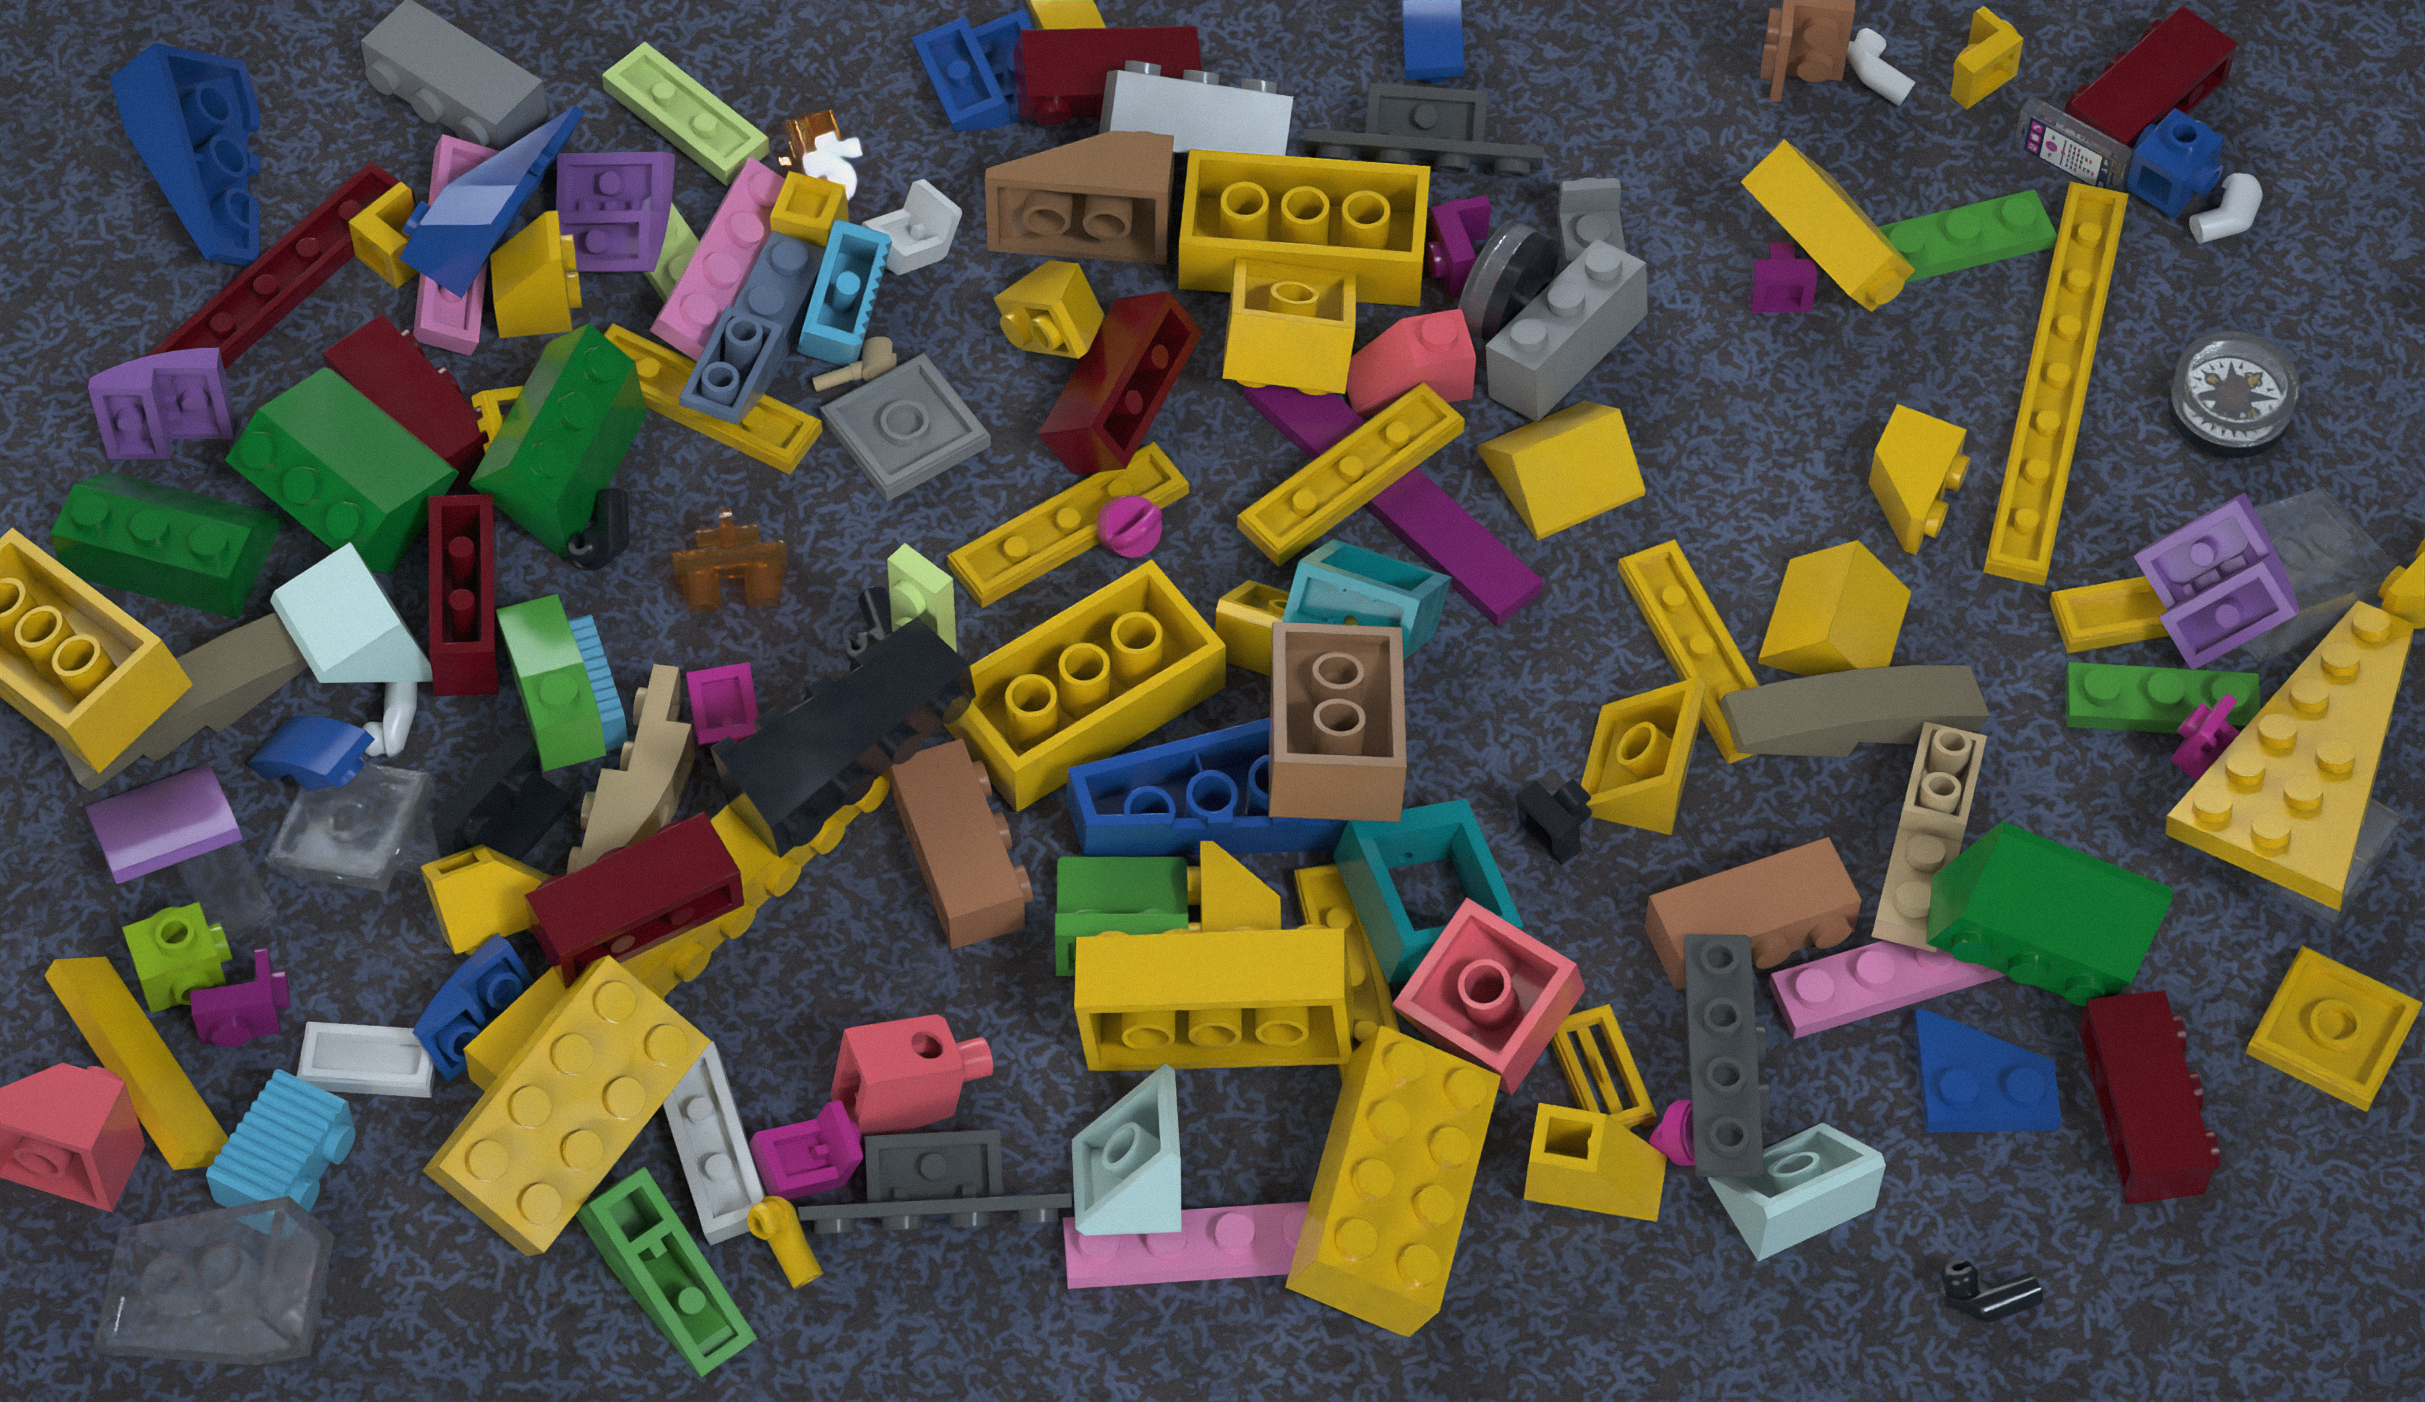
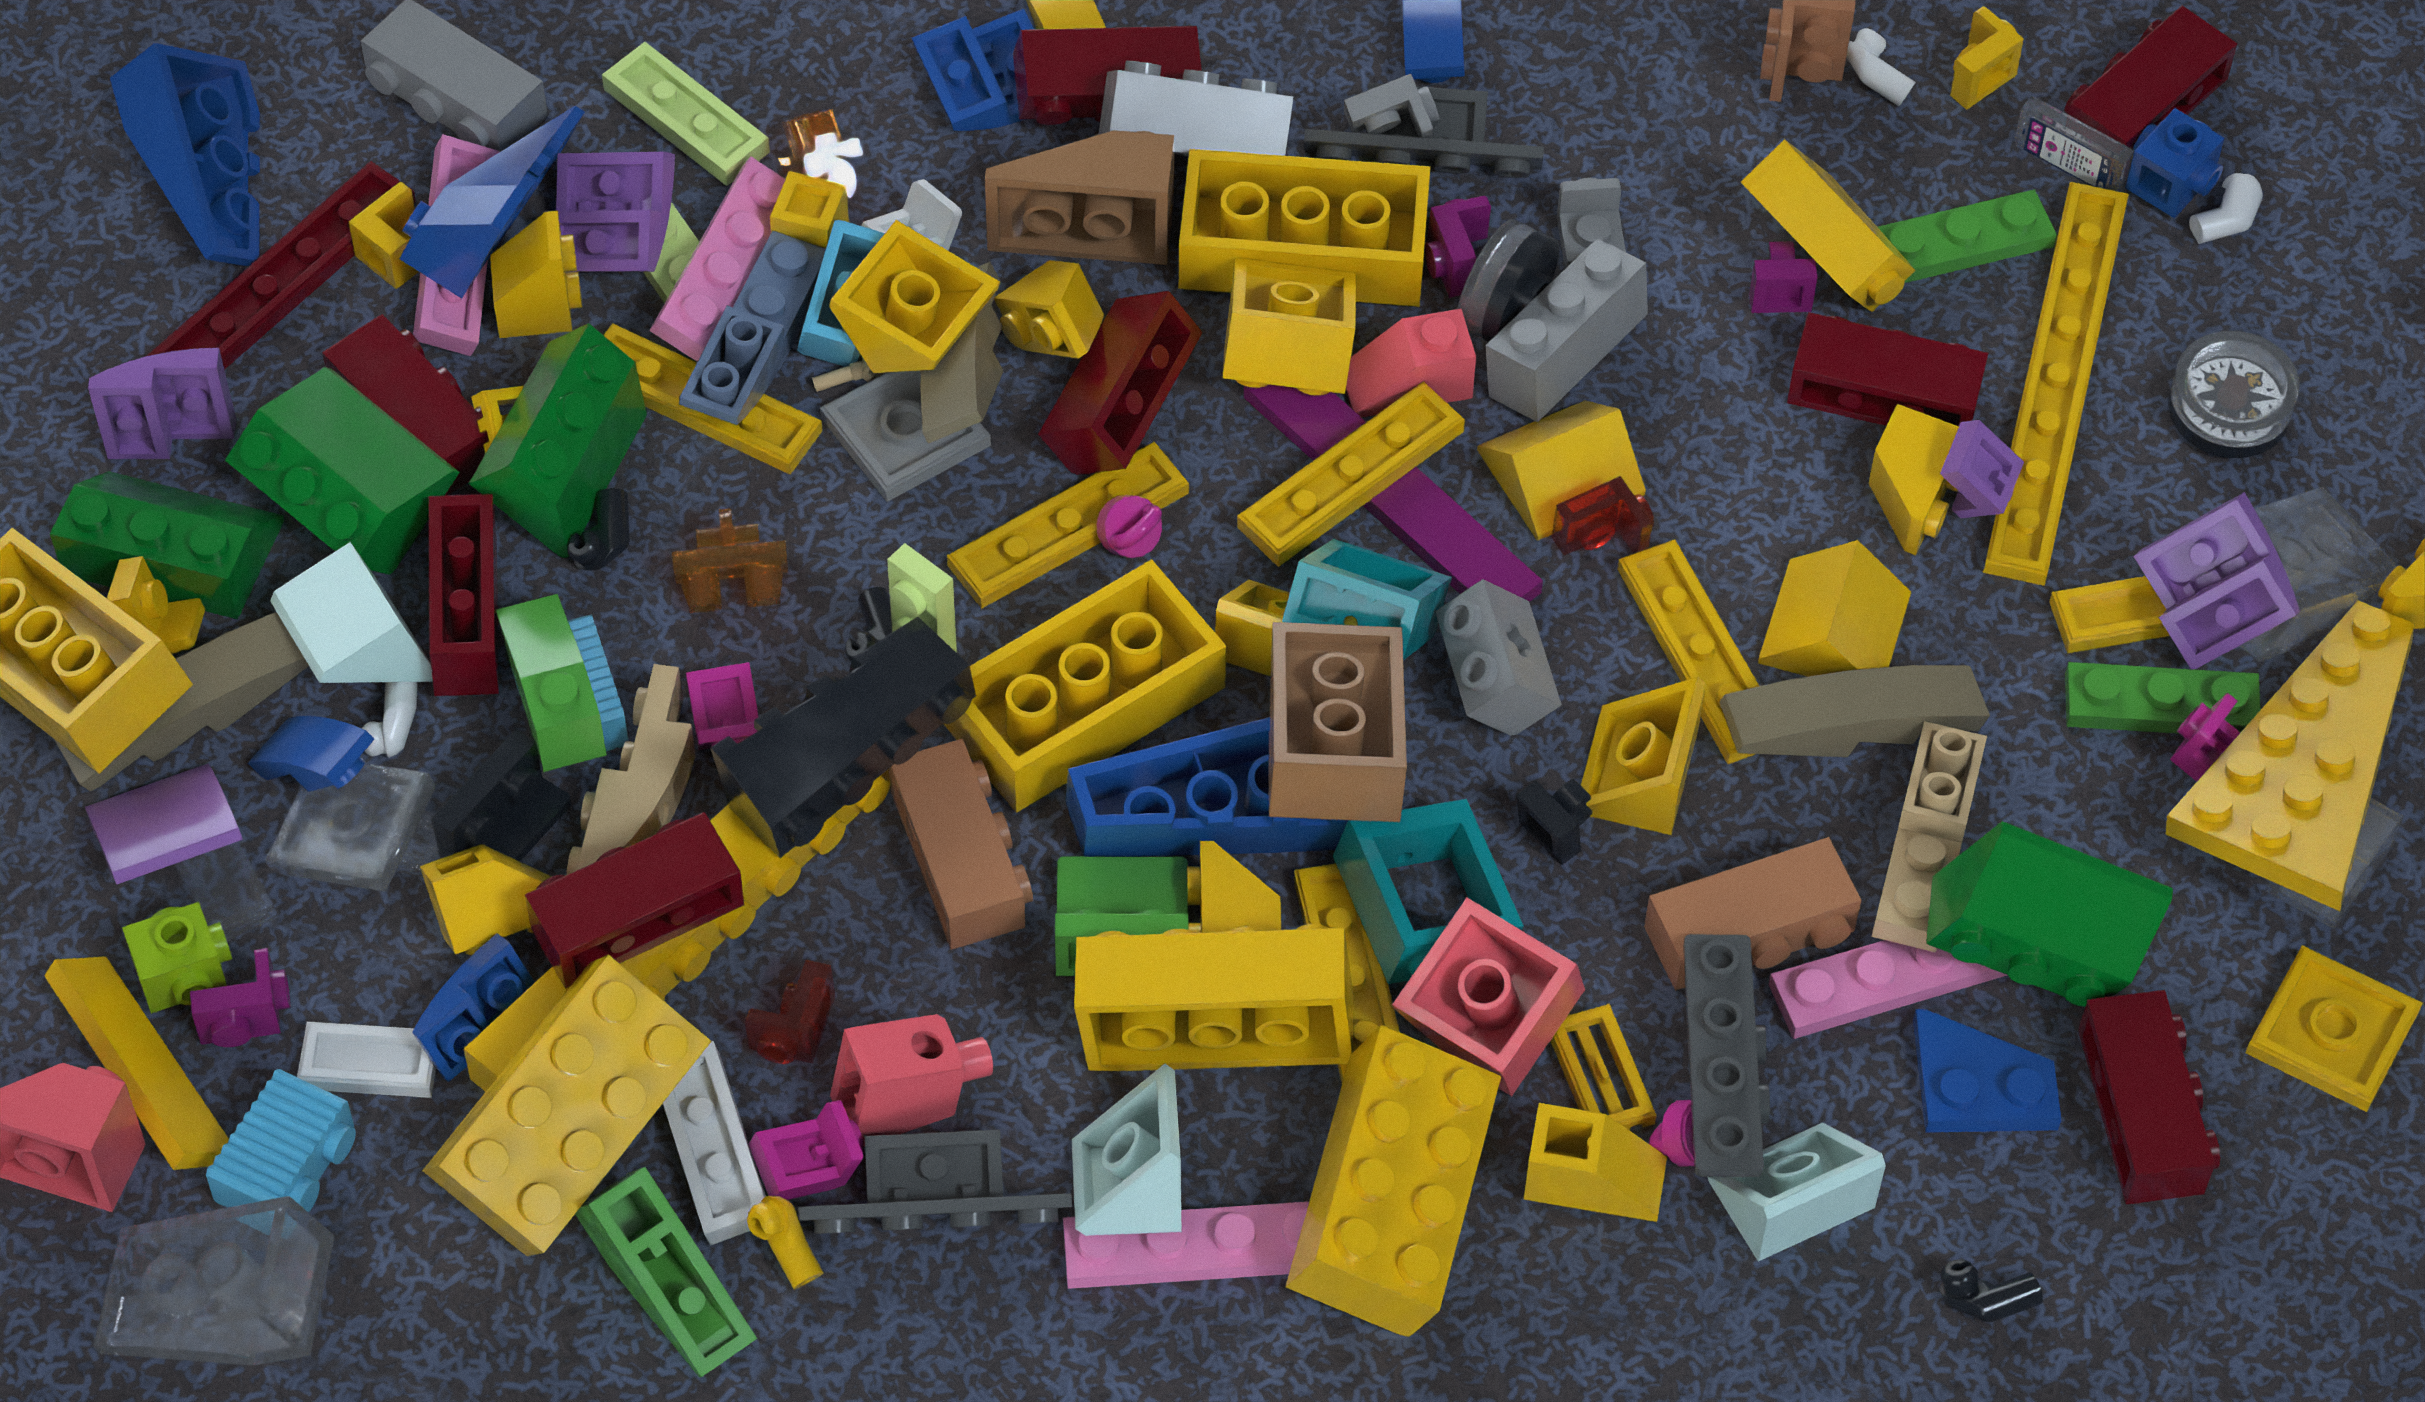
none -> yellow bracket [107,556,205,654]
none -> clear red bracket [745,960,836,1064]
none -> yellow slope [829,220,1000,373]
none -> dark tan slope [920,262,1004,444]
none -> light grey bracket [1344,74,1440,138]
none -> light grey brick [1435,579,1562,736]
none -> clear red bracket [1551,476,1654,556]
none -> dark red brick [1787,312,1989,426]
none -> medium lavender bracket [1940,420,2024,518]

